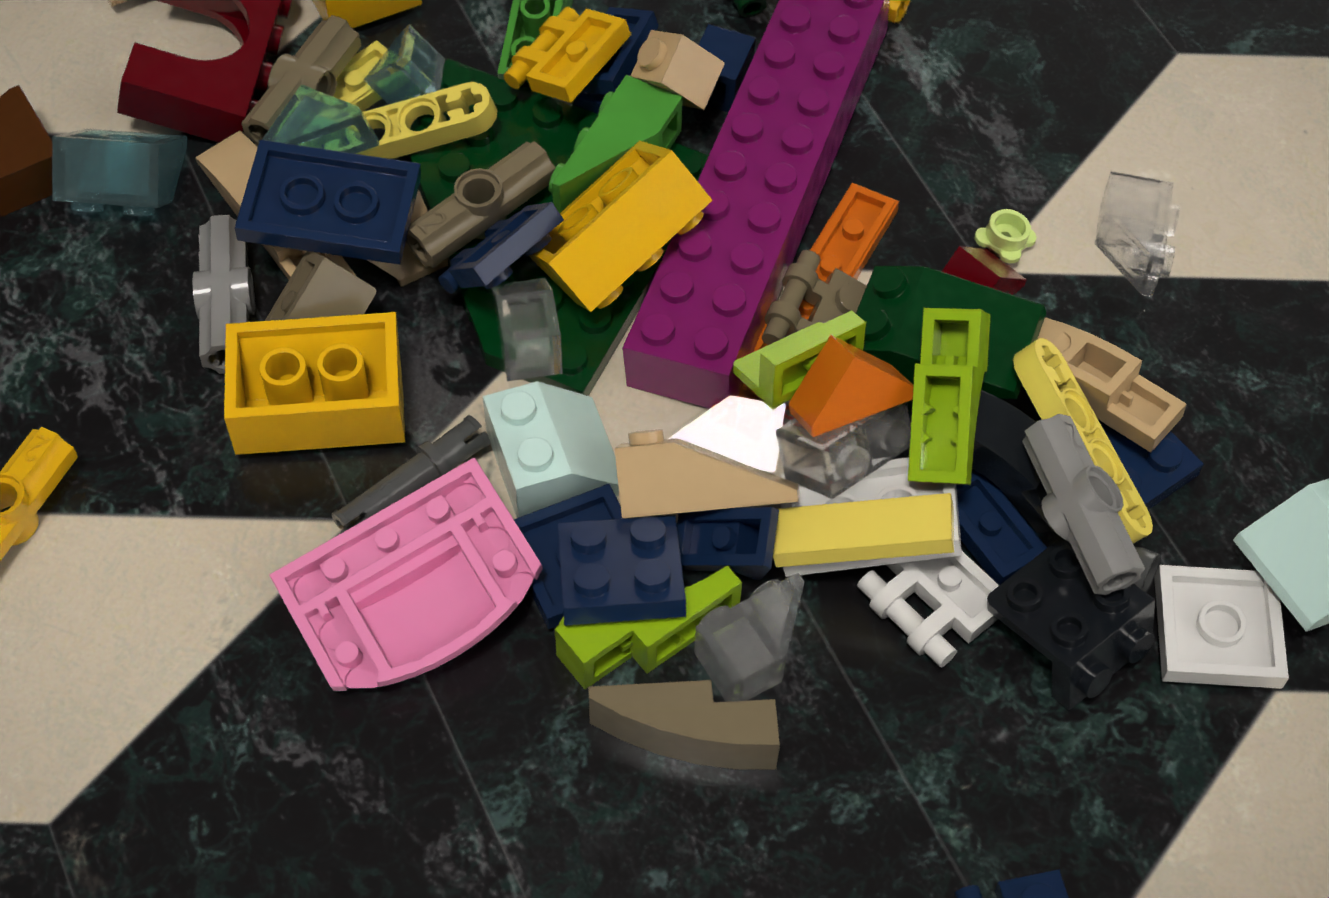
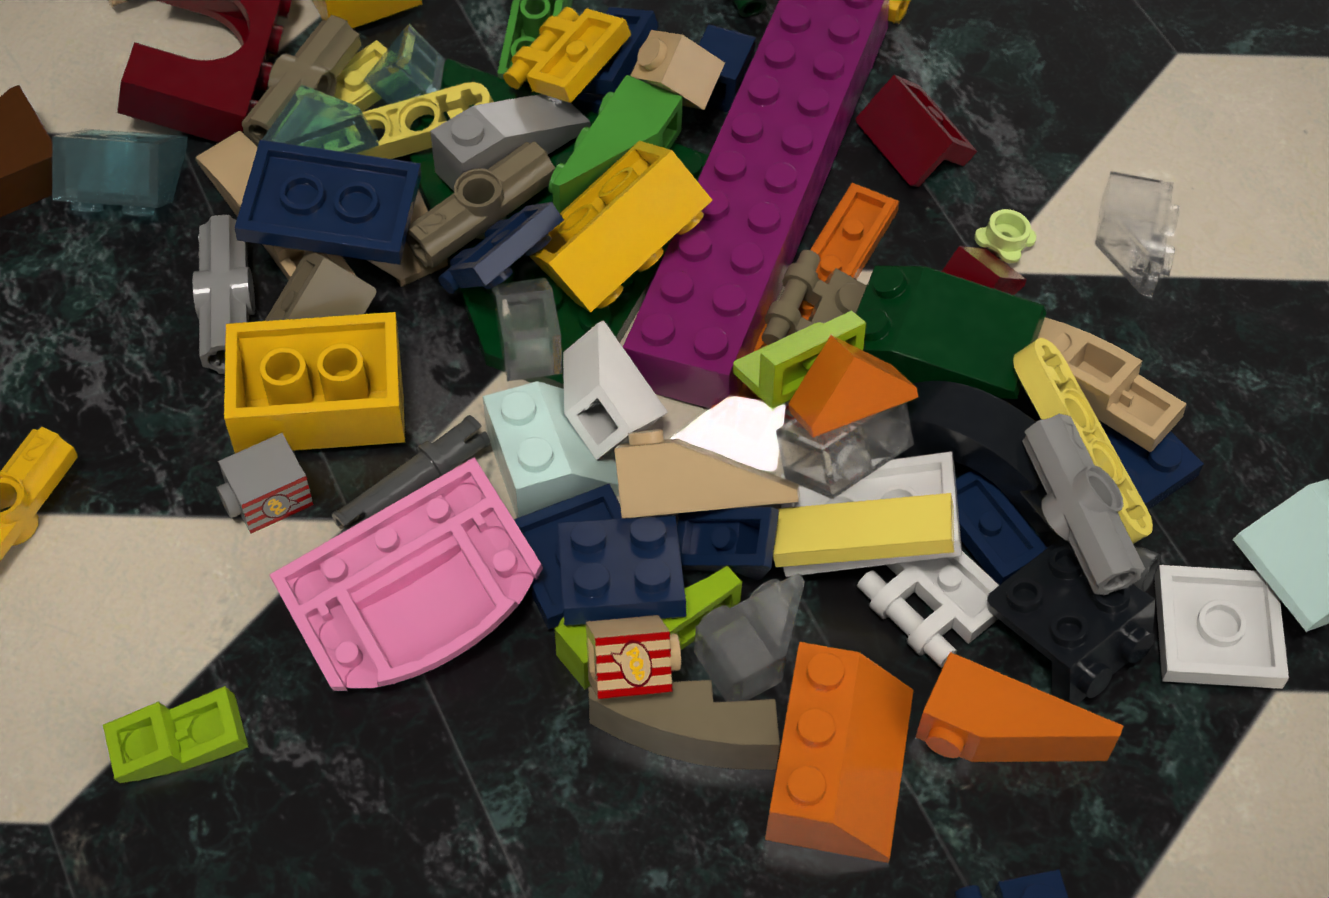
lime slope [908,308,990,485] -> none
none -> lime slope [103,686,248,783]
none -> light grey brick [216,433,314,534]
none -> light grey slope [430,94,591,191]
none -> white slope [563,320,668,460]
none -> tan brick [586,615,681,699]
none -> orange slope [765,642,914,863]
none -> dark red panel [856,75,978,187]
none -> orange slope [916,652,1124,762]

